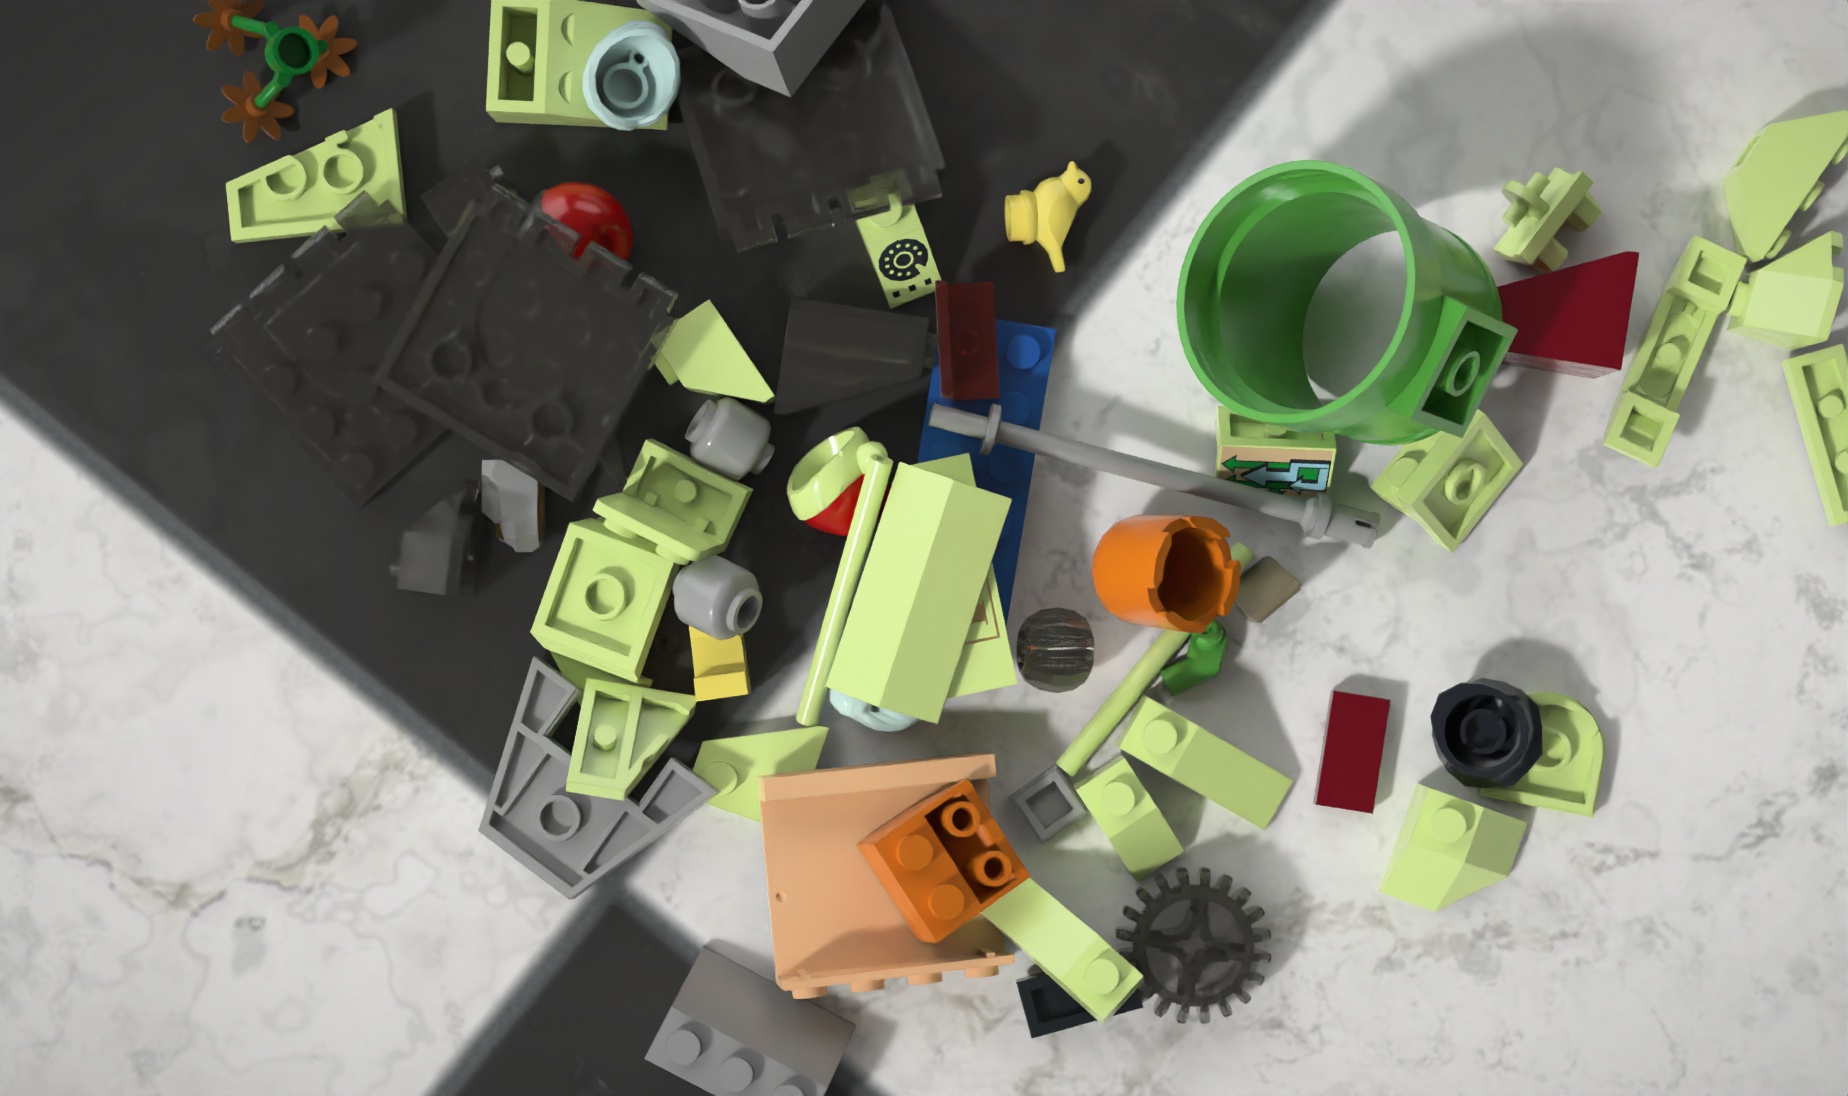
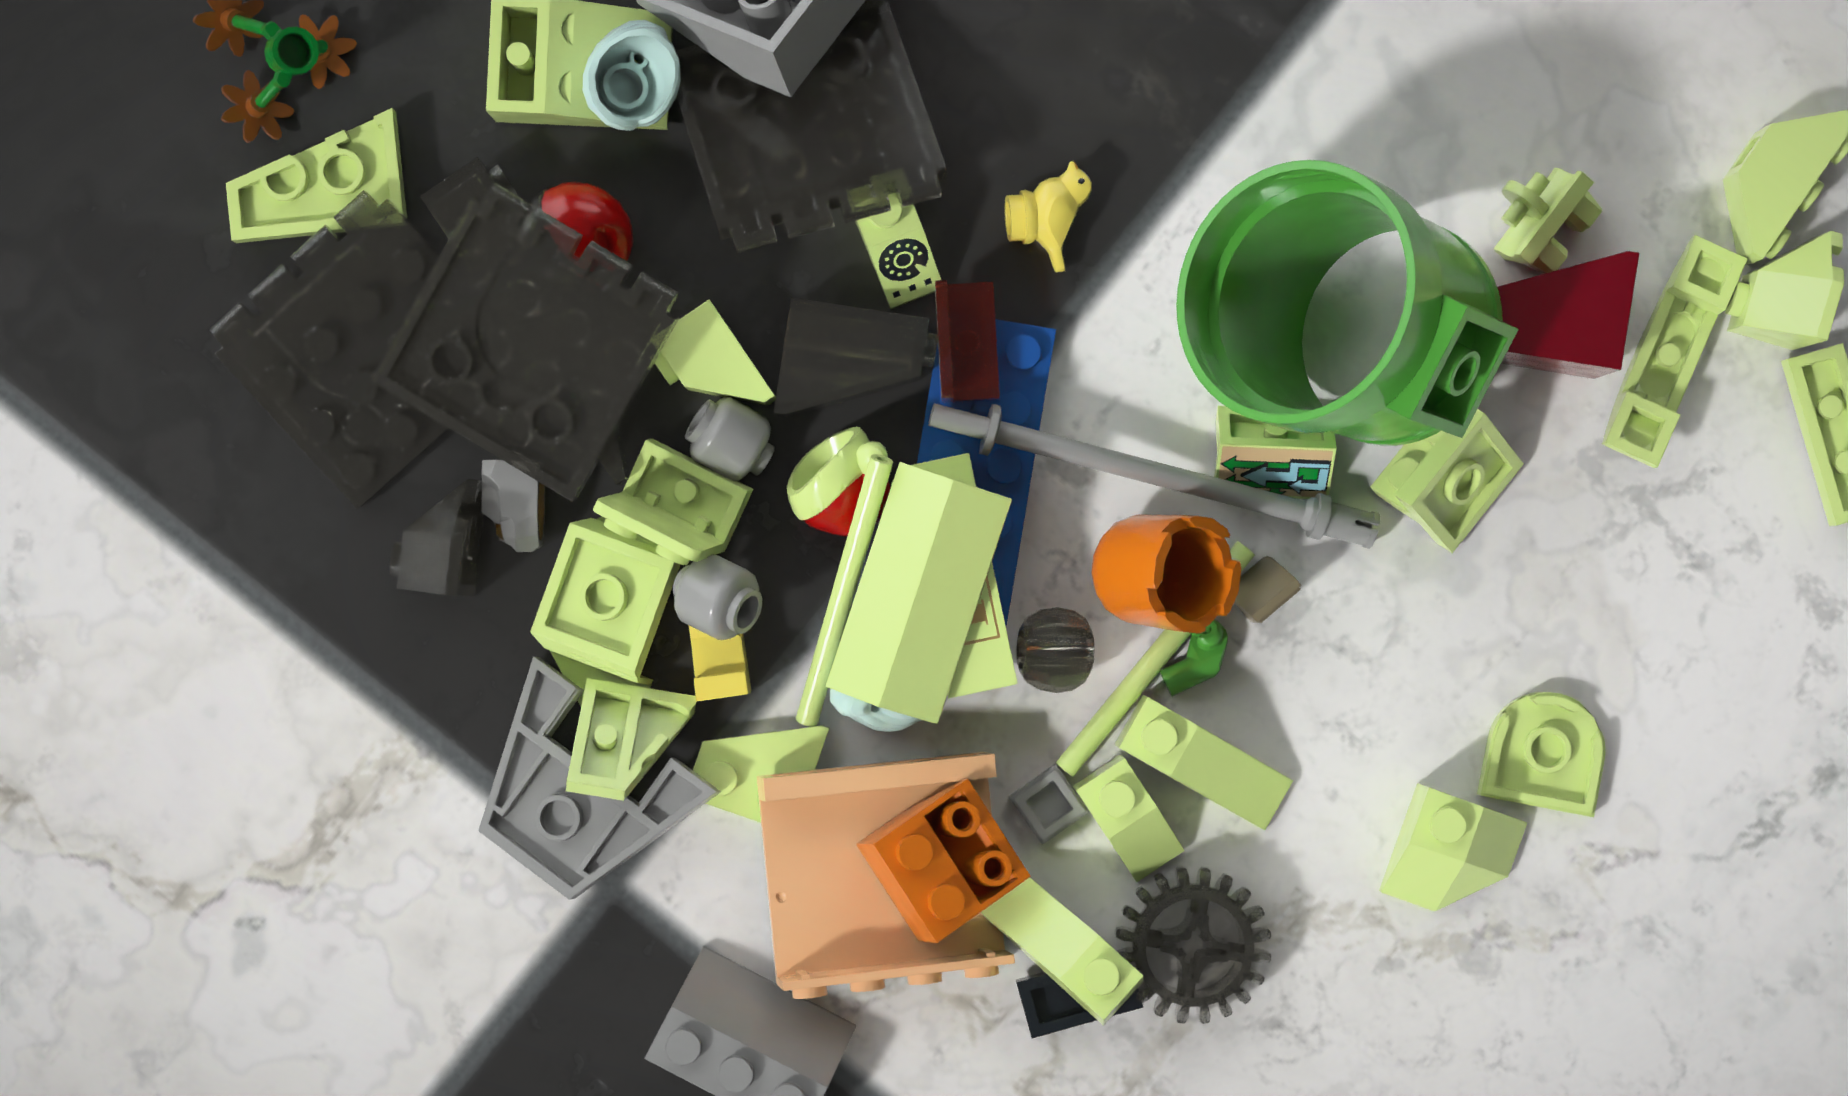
dark red tile [1313,690,1391,814] -> none
black hat [1430,678,1543,788] -> none

